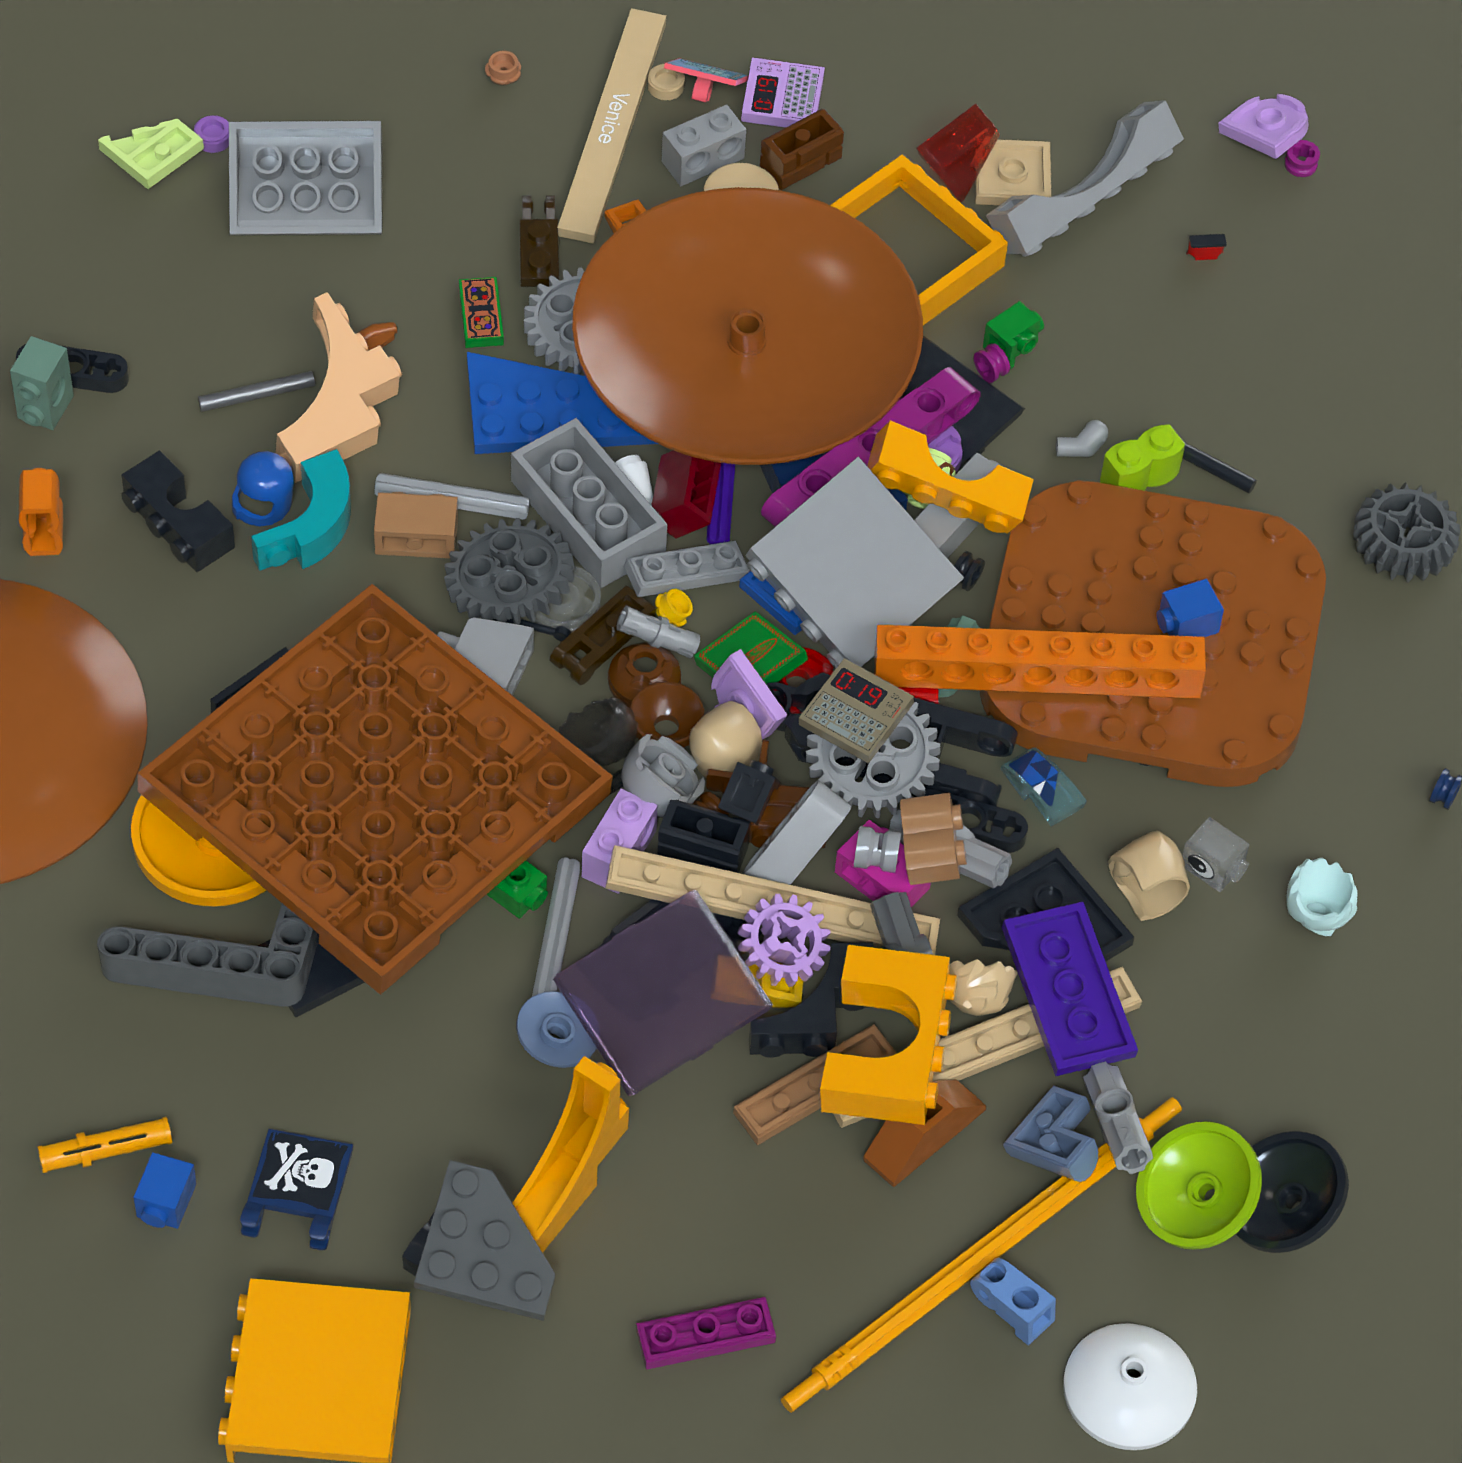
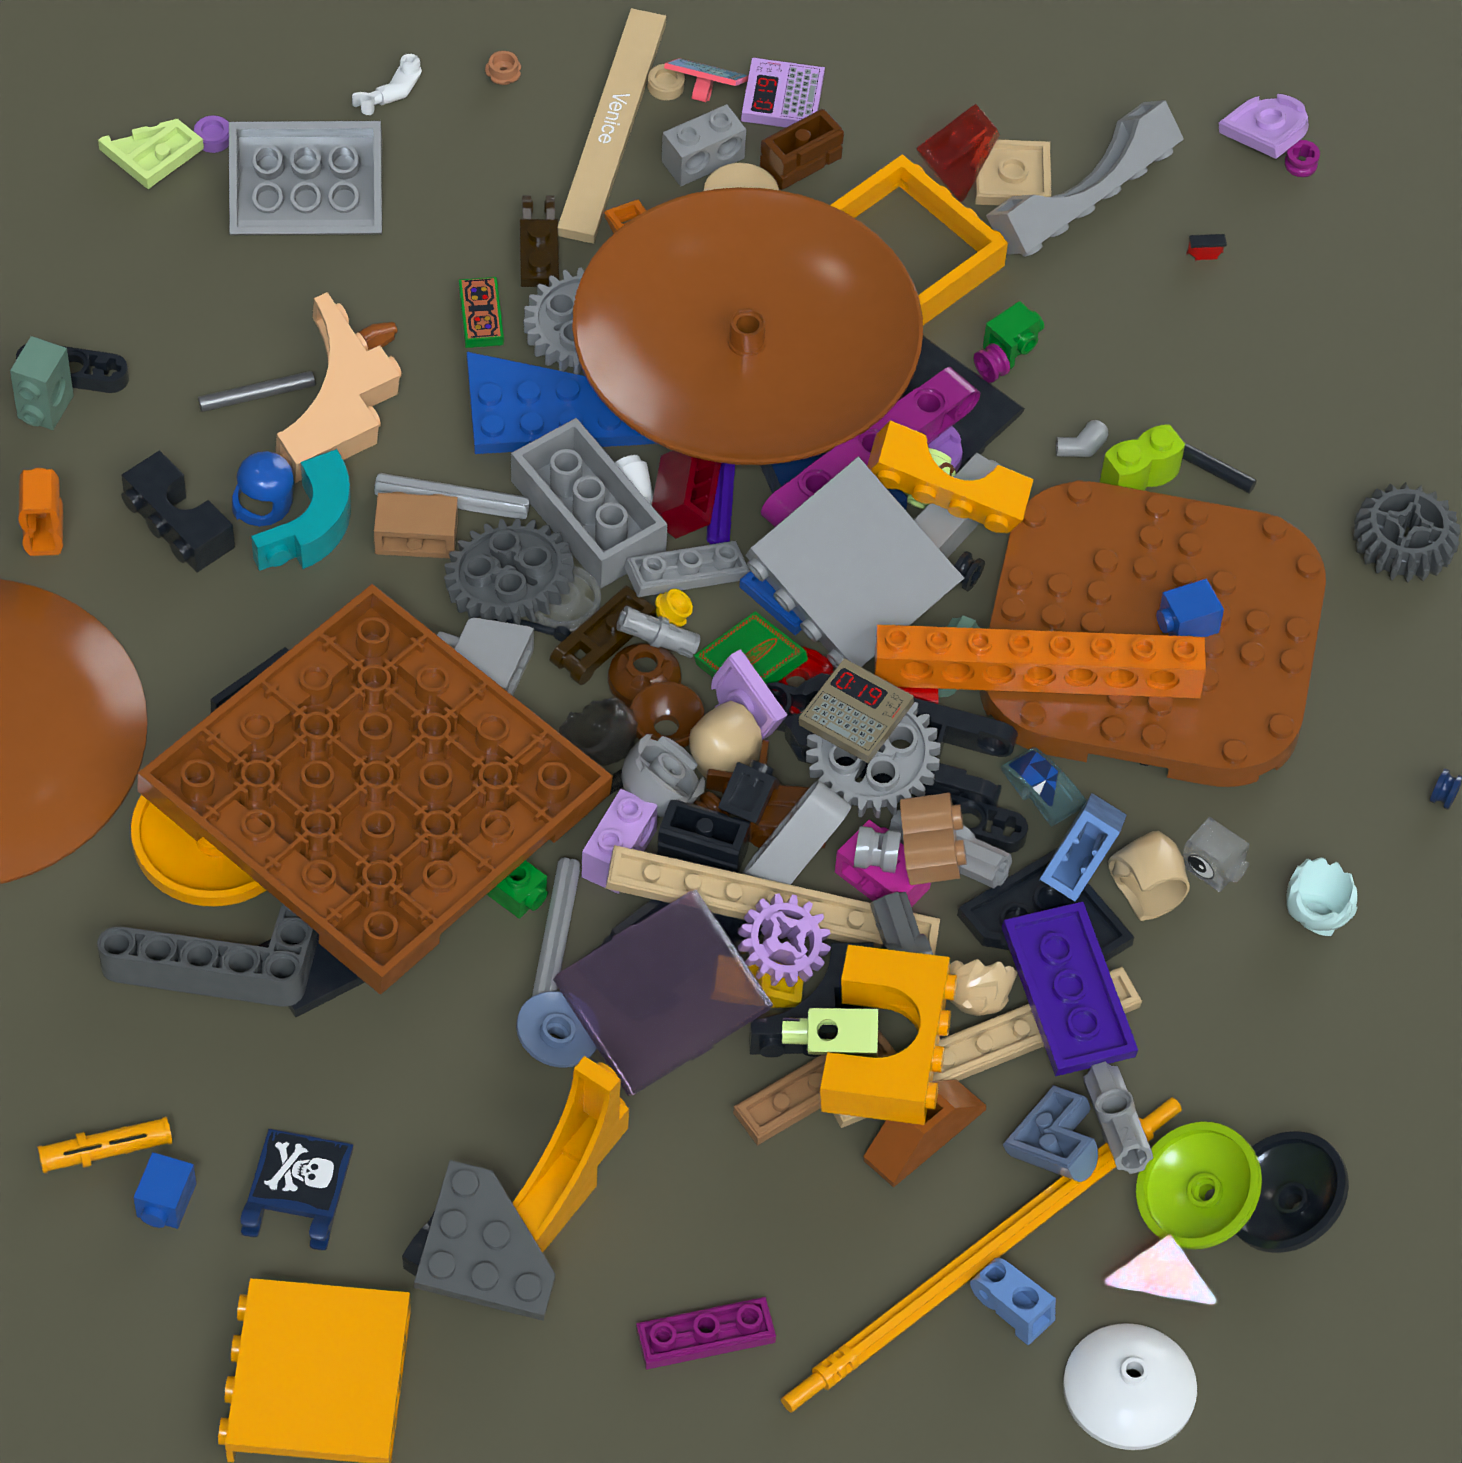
none -> white arm [352,54,422,115]
none -> yellowish green torso [782,1008,878,1056]
none -> medium blue slope [1040,793,1127,901]
none -> tile [1103,1233,1217,1305]

